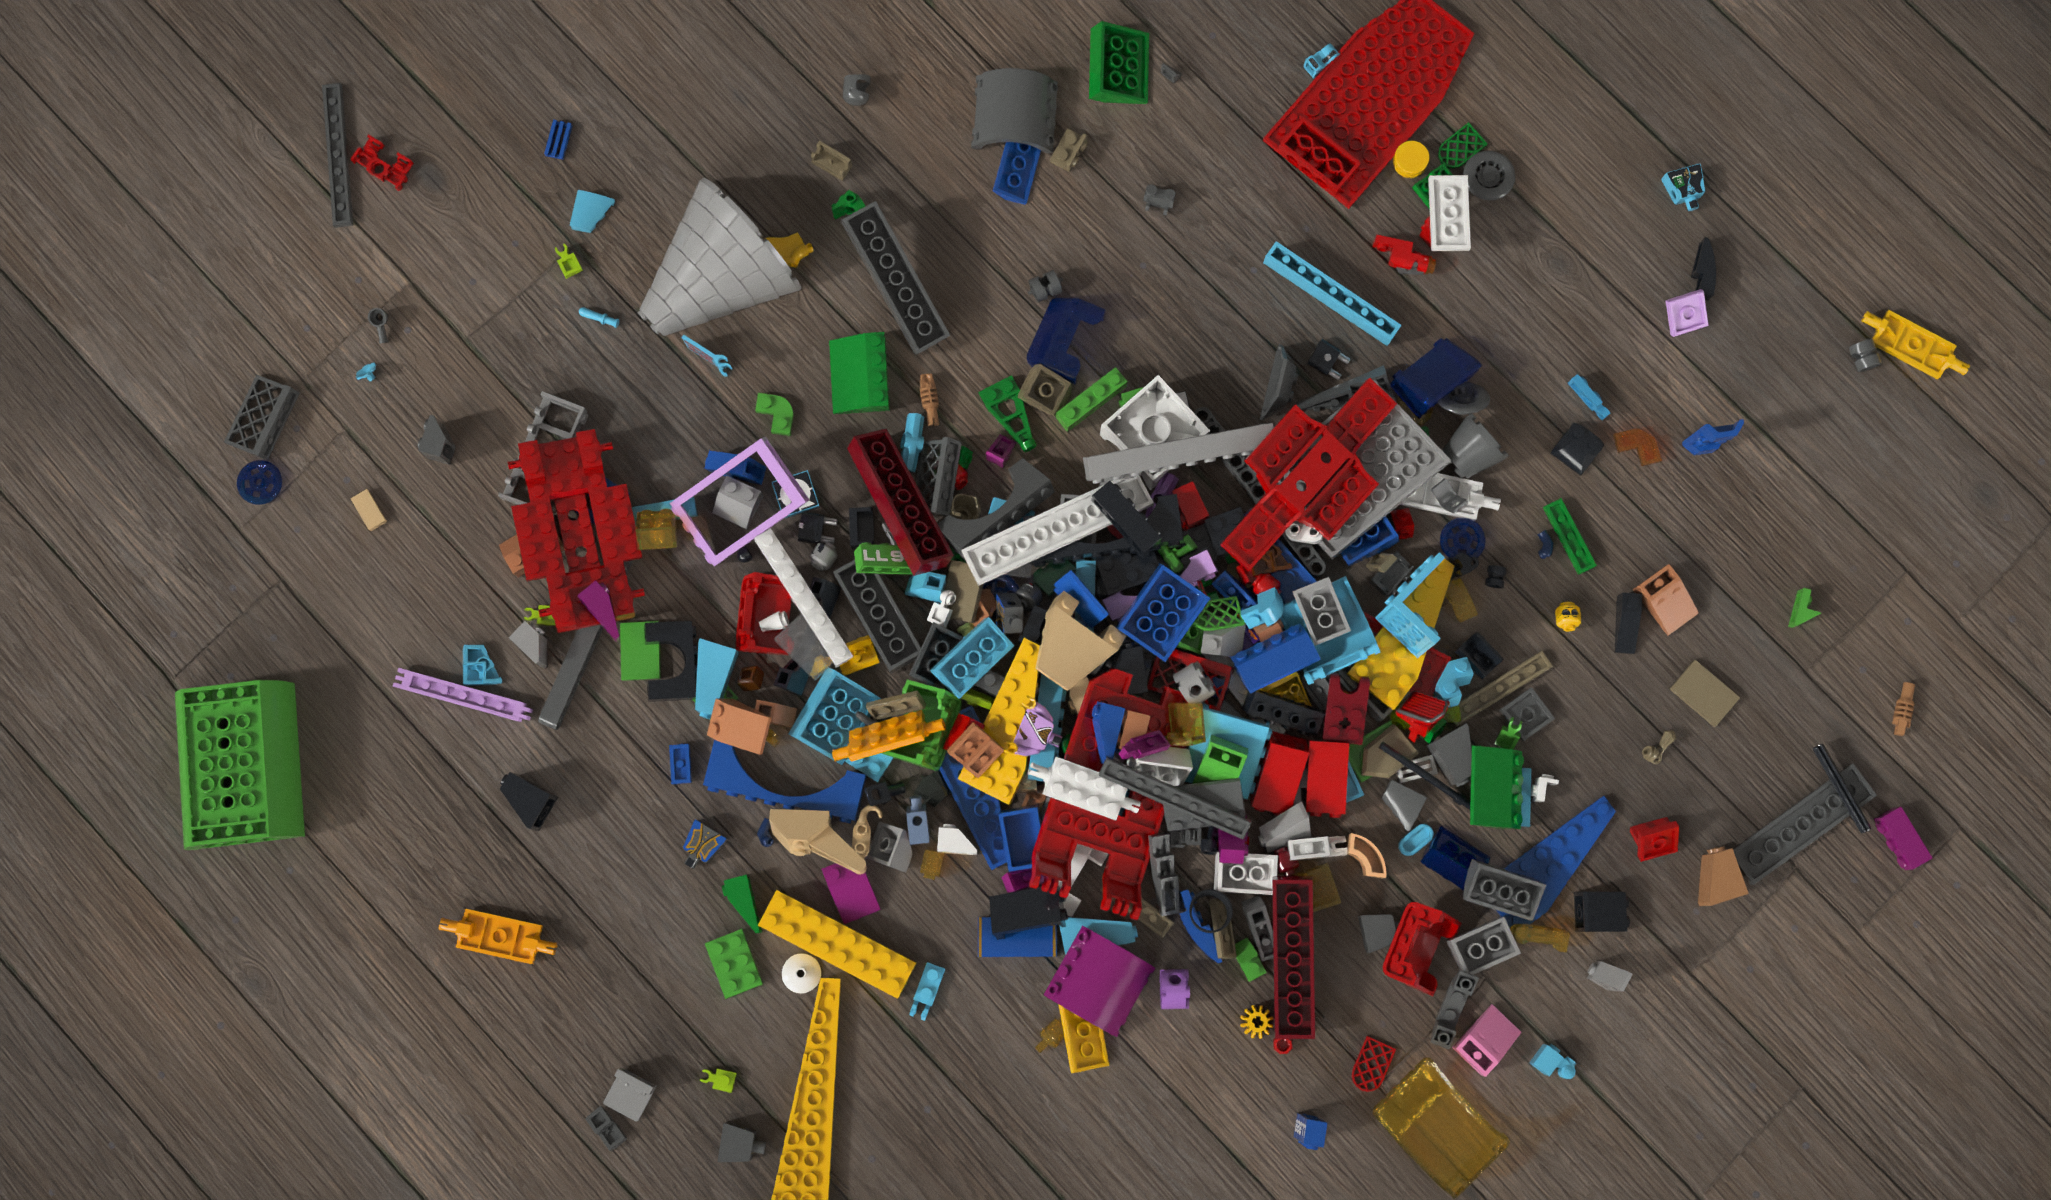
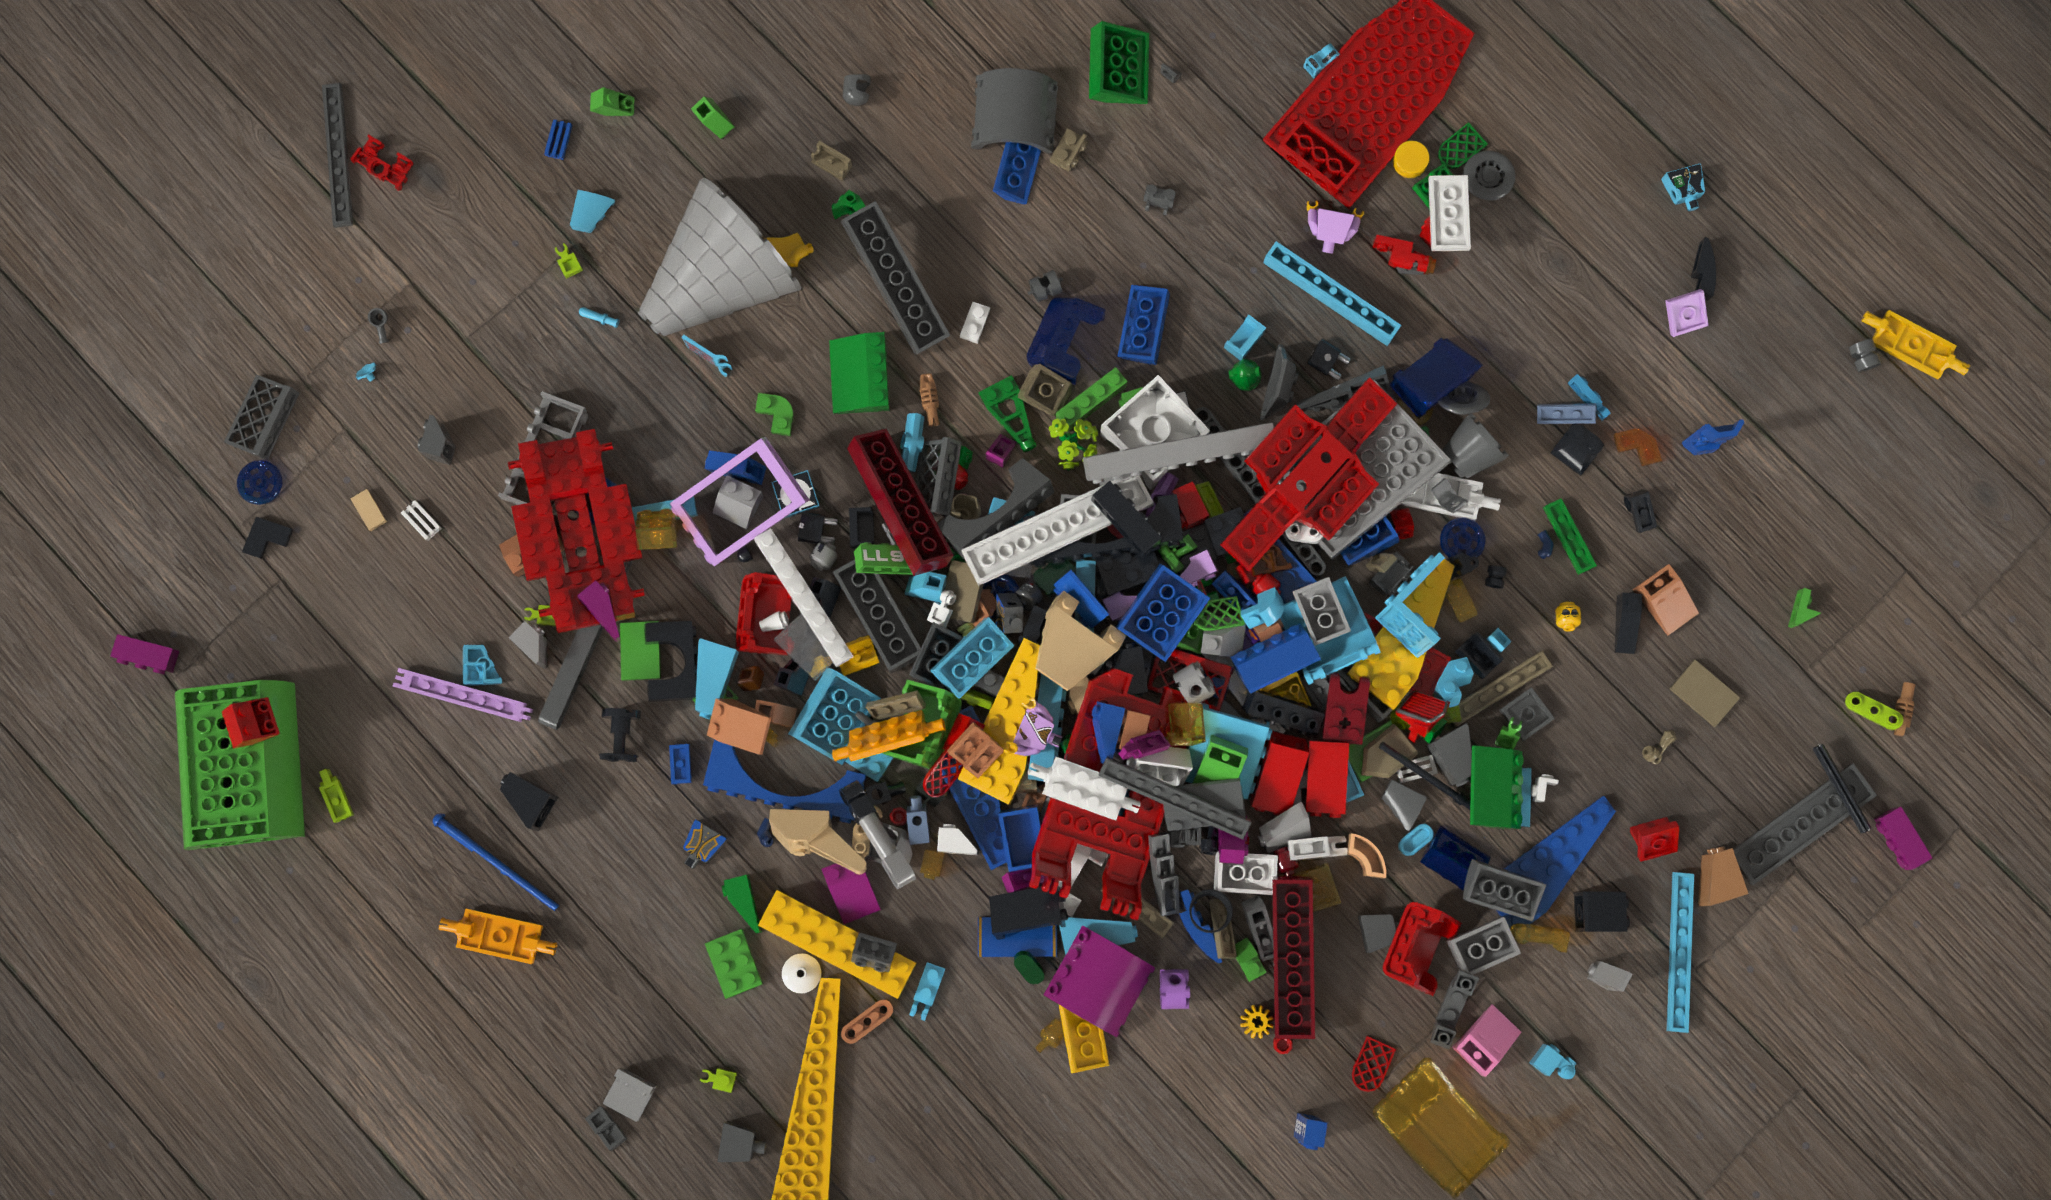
none -> magenta brick [110,634,180,675]
none -> red slope [222,697,280,749]
none -> black tile [242,517,293,559]
none -> lime hinge [319,769,354,823]
none -> white tile [401,500,442,541]
none -> blue bar [433,813,559,911]
none -> bright green slope [590,87,634,116]
none -> black piece [599,708,641,762]
none -> bright green slope [691,96,735,139]
none -> light grey piece [839,780,916,889]
none -> nougat plate [841,1000,894,1044]
none -> dark grey bracket [851,933,897,972]
none -> red tile [889,807,907,826]
none -> red window [923,746,963,797]
none -> white plate [960,302,990,344]
none -> dark green tile [1014,951,1044,984]
none -> lime plant [1049,419,1098,471]
none -> blue slope [1118,285,1170,365]
none -> lime plate [1195,481,1224,518]
none -> medium azure panel [1224,314,1266,360]
none -> green helmet [1229,359,1262,391]
none -> lavender torso [1306,201,1364,254]
none -> medium azure plate [1487,628,1511,653]
none -> sand blue tile [1537,403,1596,424]
none -> black plate [1624,489,1657,533]
none -> medium azure plate [1667,872,1694,1033]
none -> lime plate [1845,692,1903,730]

